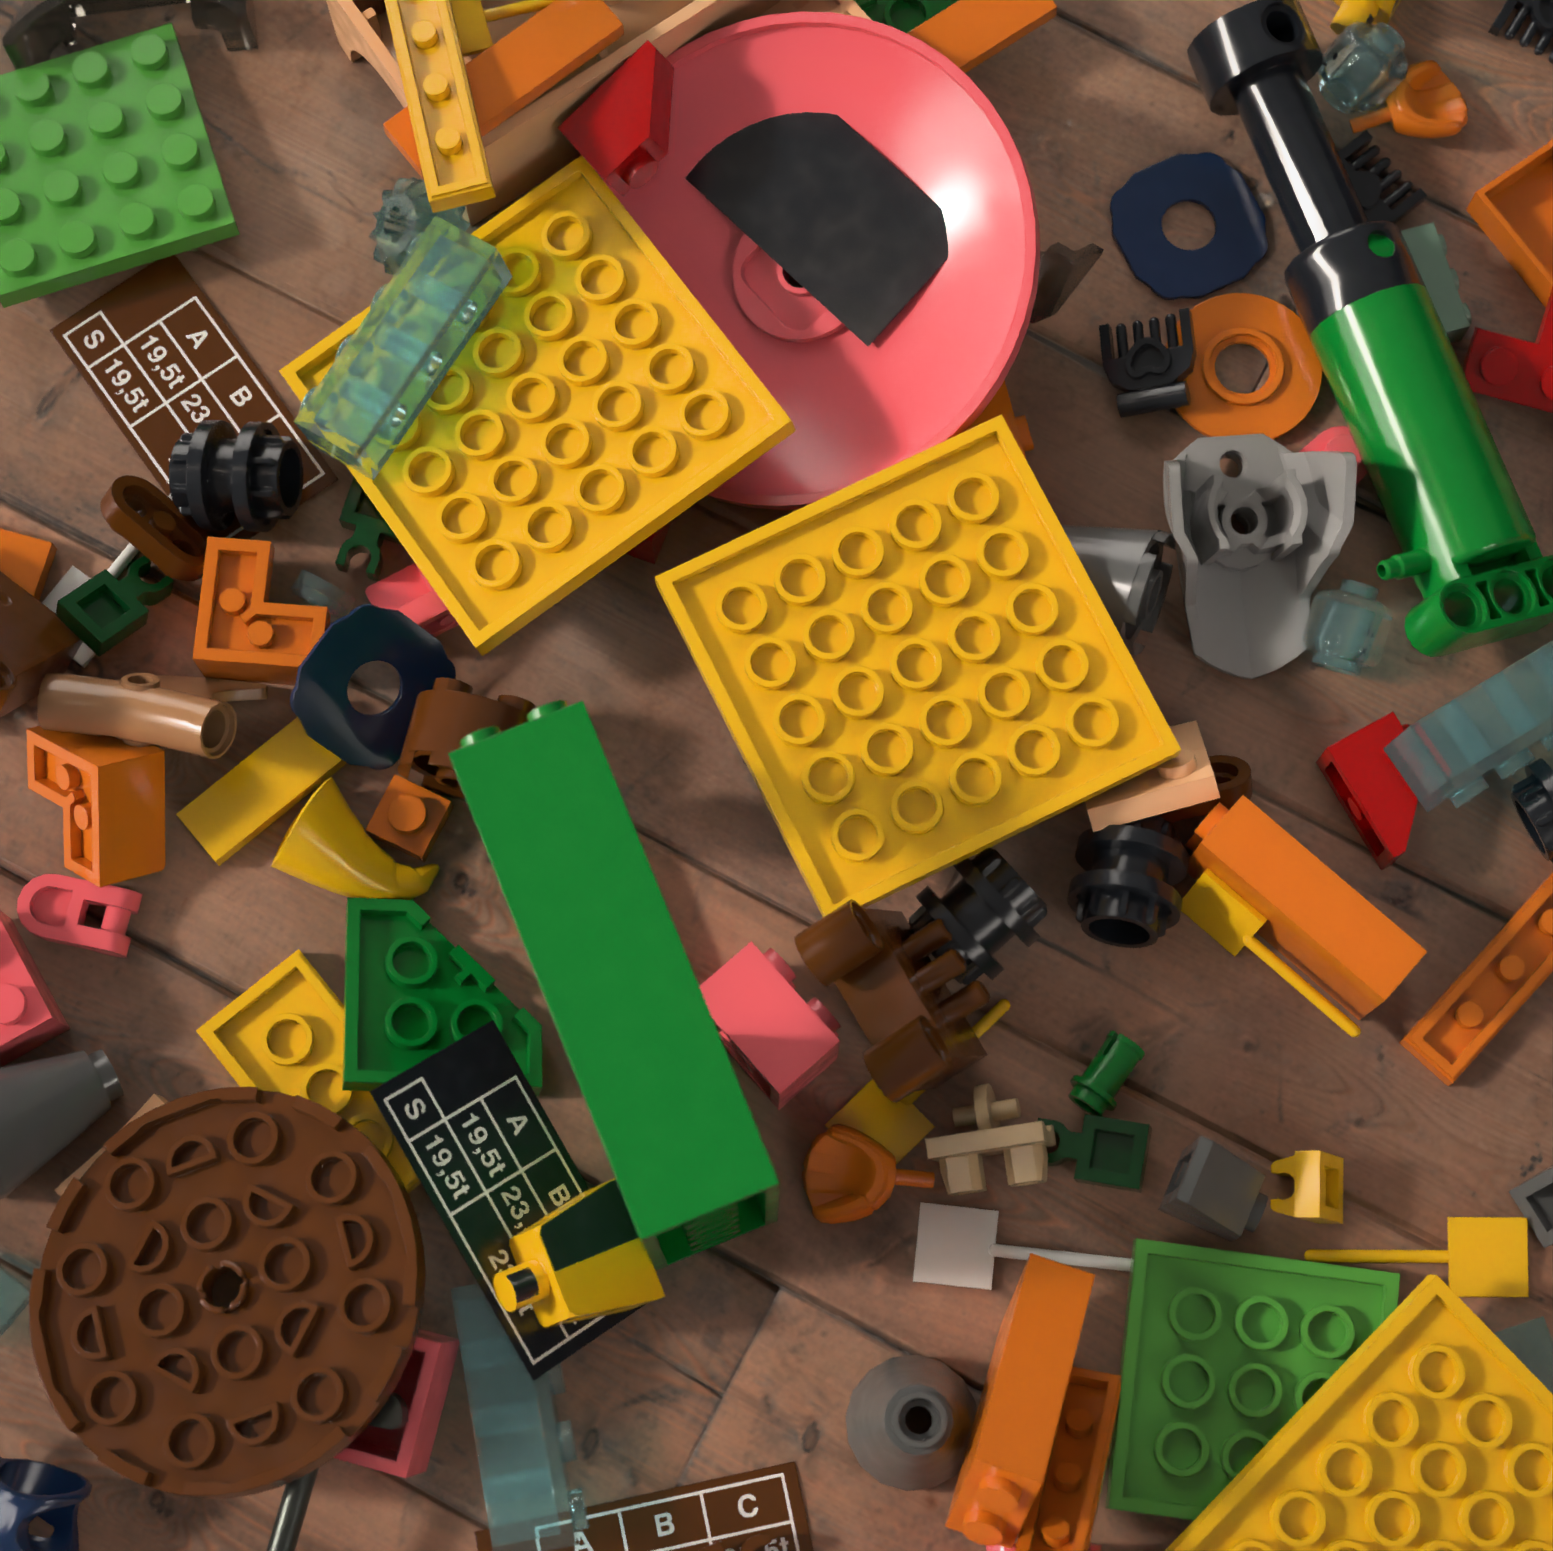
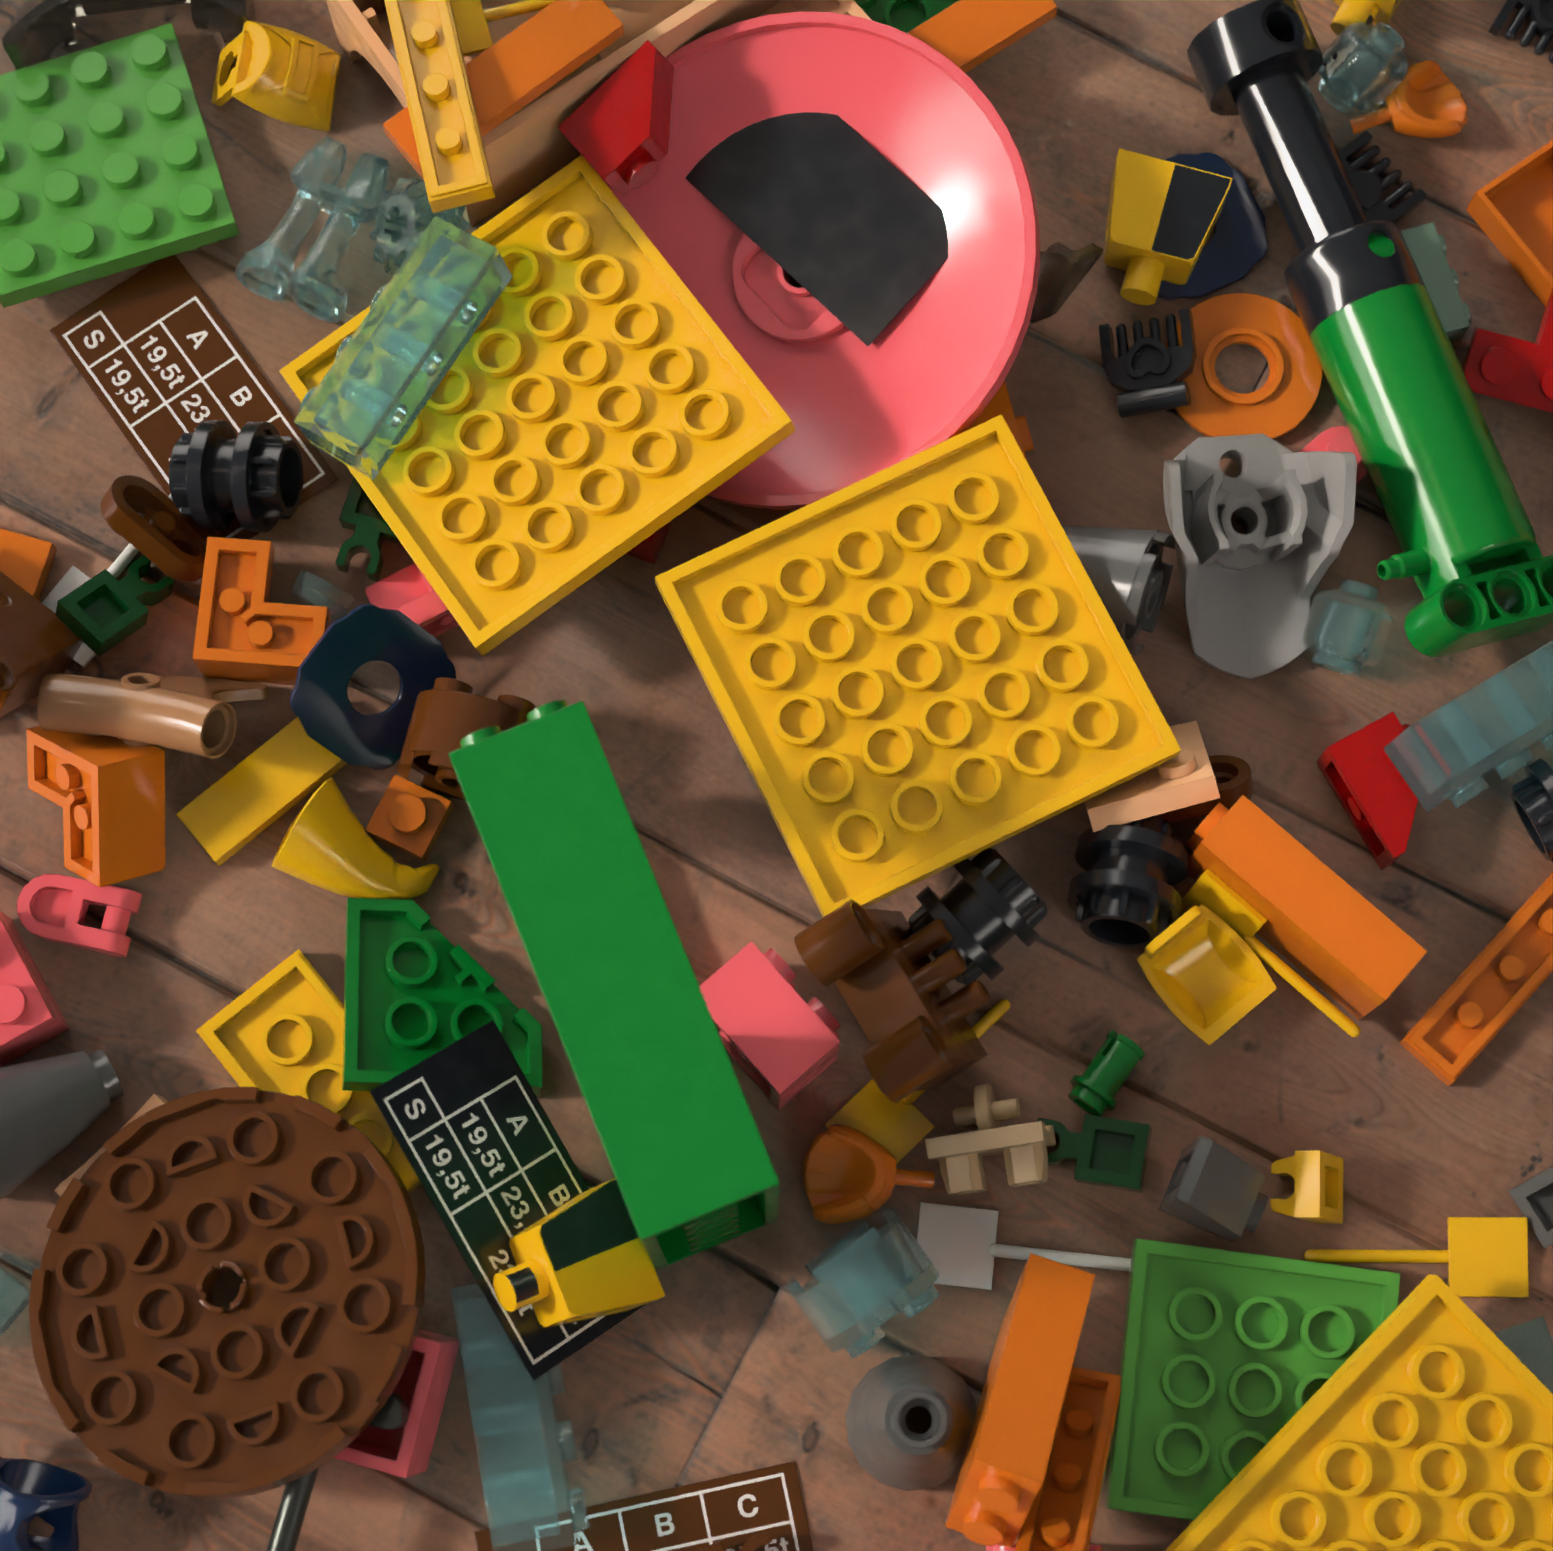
none -> yellow piece [211,20,342,132]
none -> clear light blue piece [235,136,389,322]
none -> clear light blue brick [784,1207,940,1358]
none -> yellow torso [1103,148,1232,305]
none -> yellow piece [1136,904,1277,1046]

